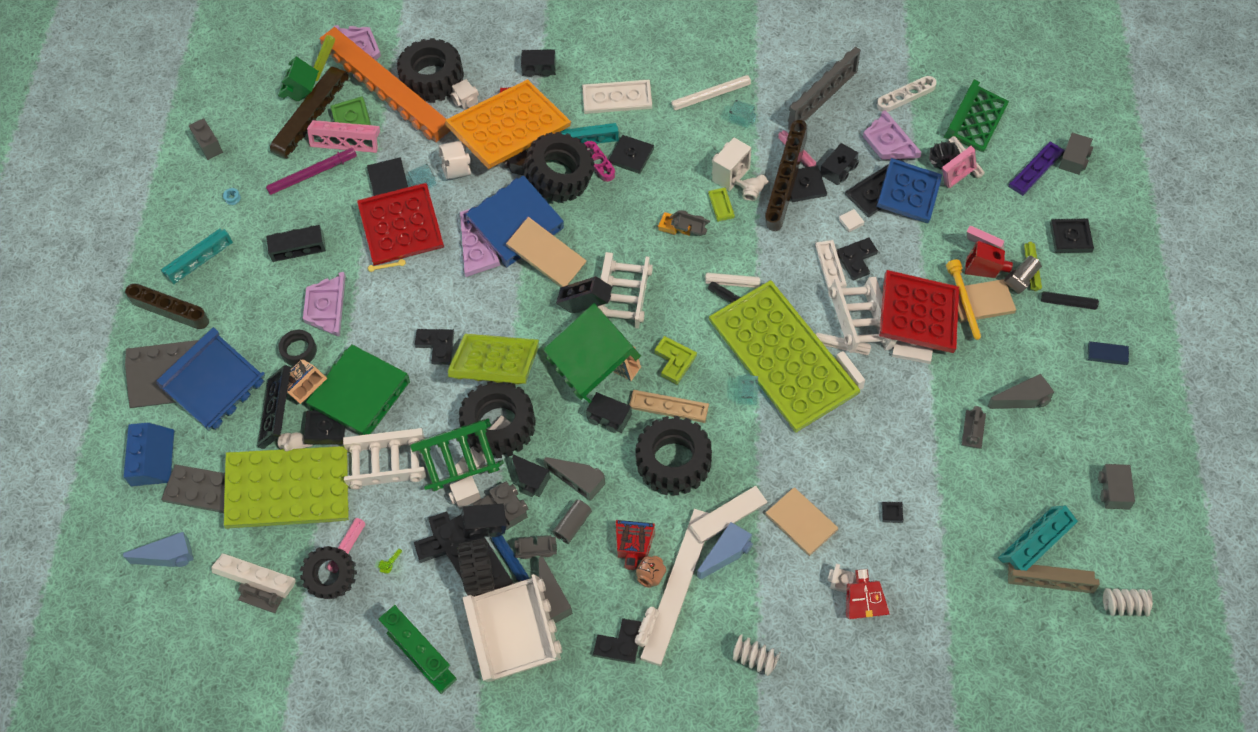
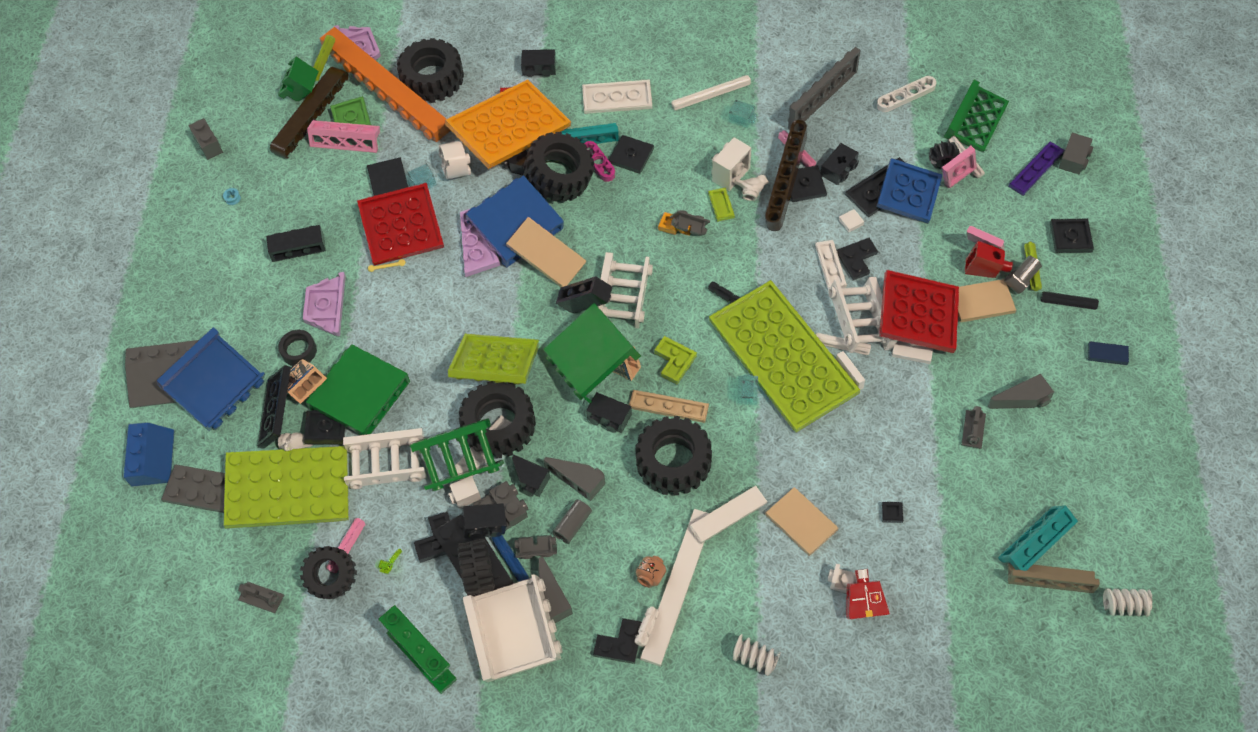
medium blue slope [123,532,194,567] -> none
dark brown beam [125,283,209,329] -> none
teal fence [161,228,233,285] -> none
white plate [211,553,296,598] -> none
magenta axle [266,148,357,195] -> none
black plate [415,329,455,365] -> none
white brick [451,79,479,109] -> none
torso [616,520,655,570] -> none
medium blue slope [697,522,753,579] -> none
white axle [705,273,760,288] -> none
lavender wing [863,110,921,159] -> none
yellow piece [946,259,981,340] -> none
dark grey brick [1098,464,1135,510] -> none

